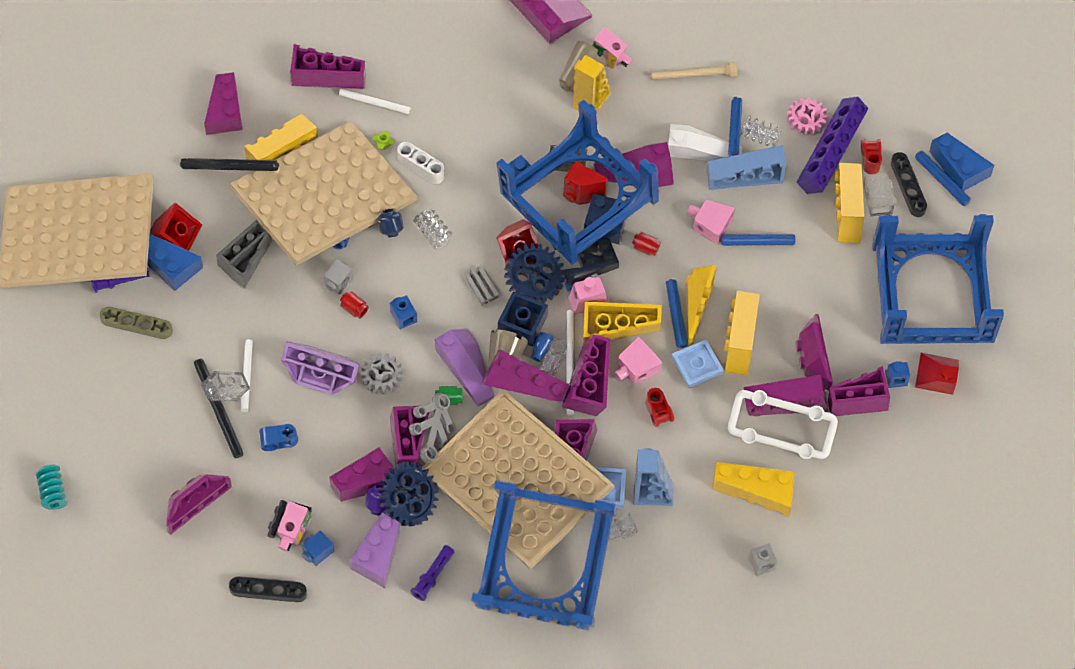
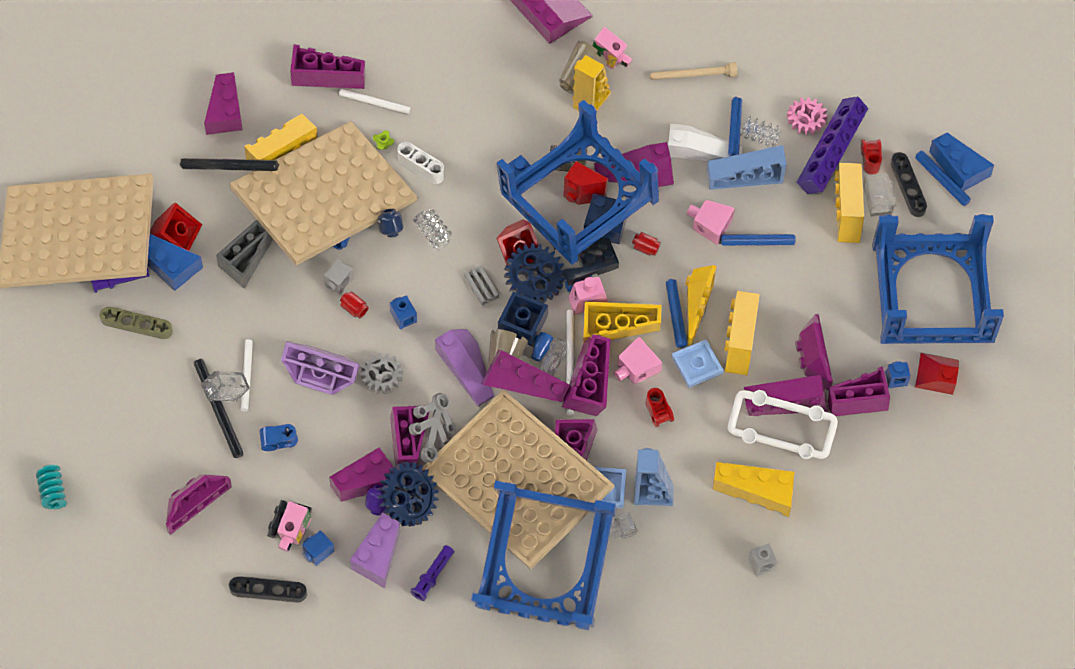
green brick [435,386,463,405] -> none

